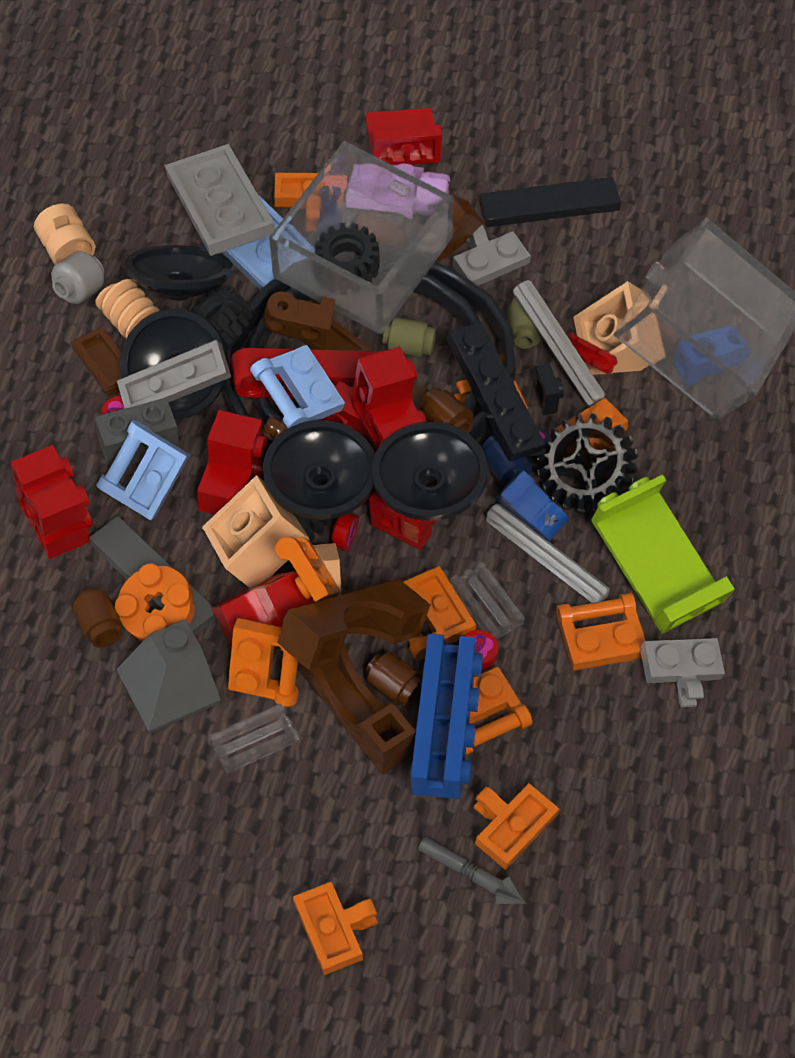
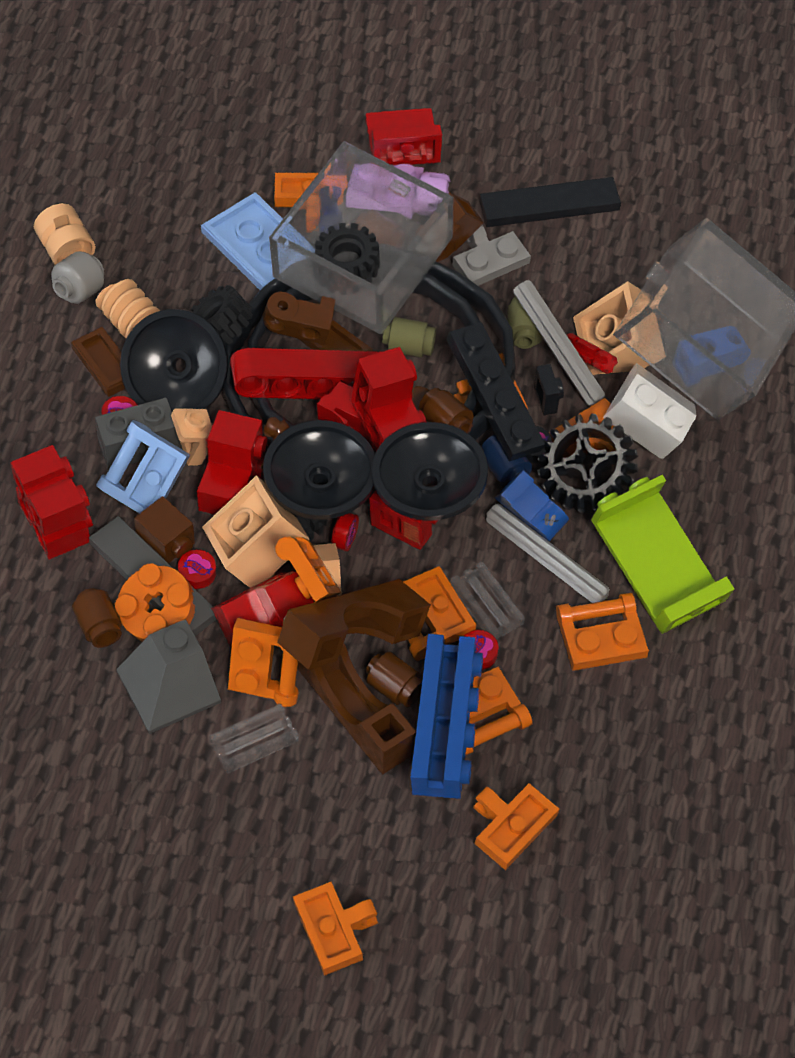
light grey plate [117,340,231,409] -> none
black dish [125,245,232,301] -> none
light grey plate [165,144,276,256] -> none
light blue plate [250,345,345,428] -> none
dark grey piece [418,836,527,904] -> none
light grey plate [640,638,725,708] -> none
none -> reddish brown brick [134,496,195,564]
none -> light nougat bracket [171,409,212,466]
none -> red tile [178,550,216,589]
none -> white slope [603,363,697,459]

